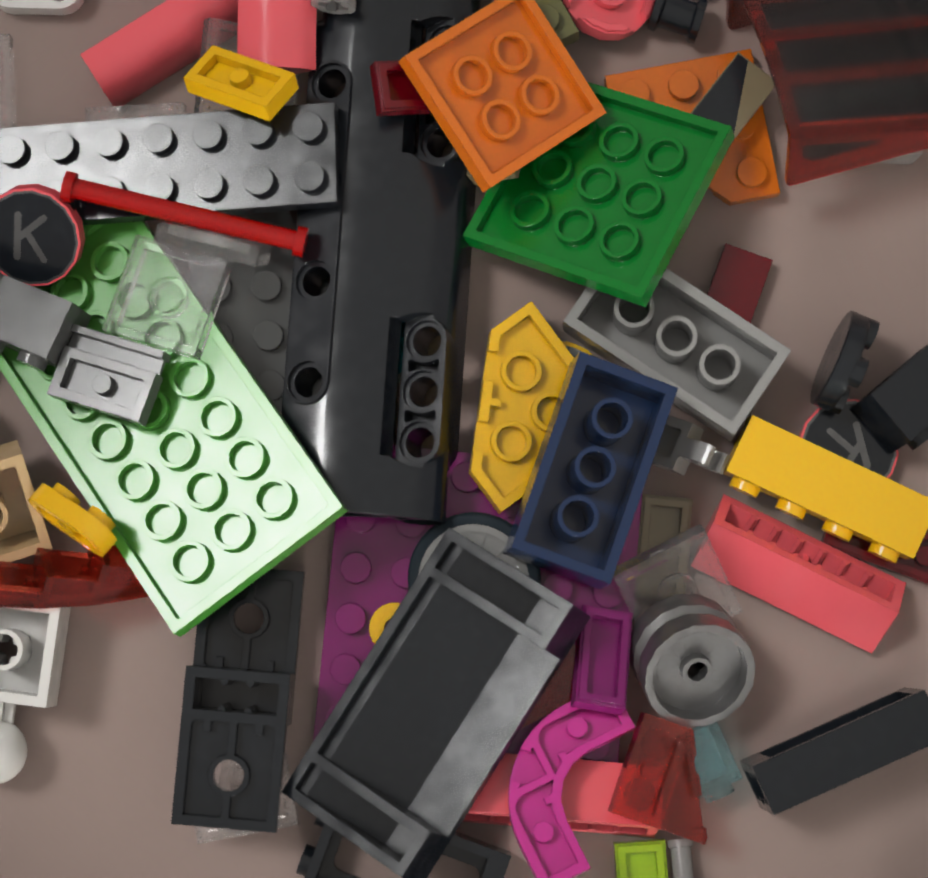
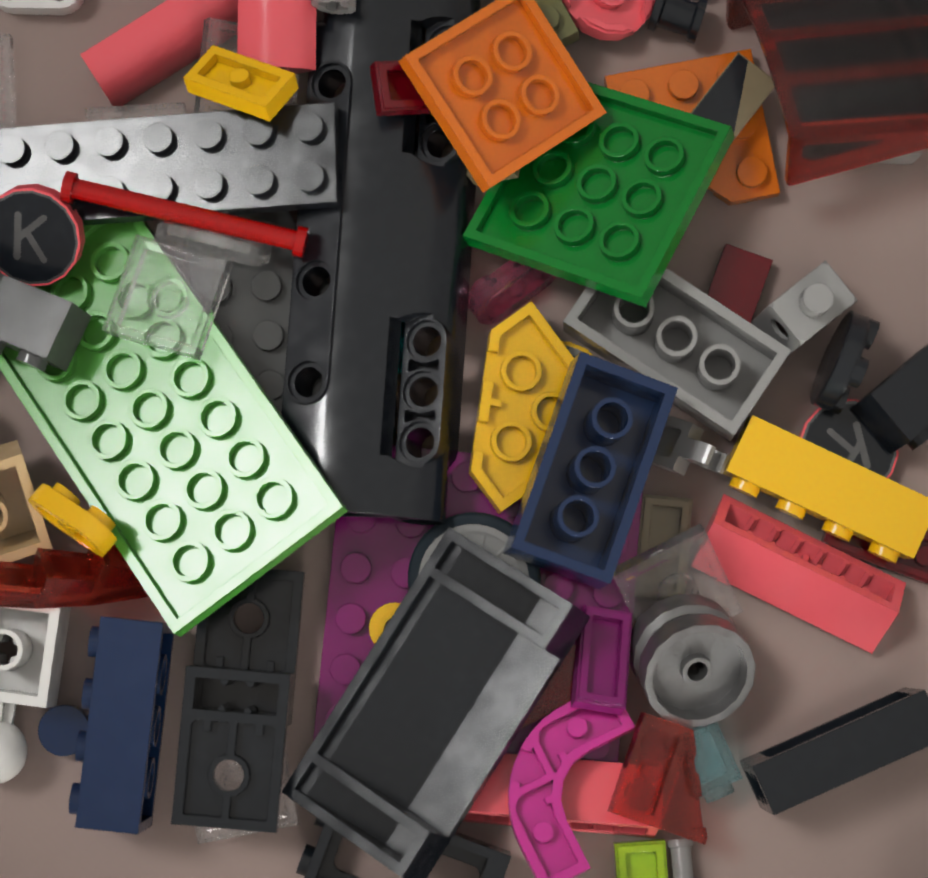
plate [47,324,171,427] -> none
none -> dark blue tile [38,704,88,756]
none -> dark blue brick [69,616,174,834]
none -> clear pink plate [468,260,557,325]
none -> light grey torso [751,261,858,356]

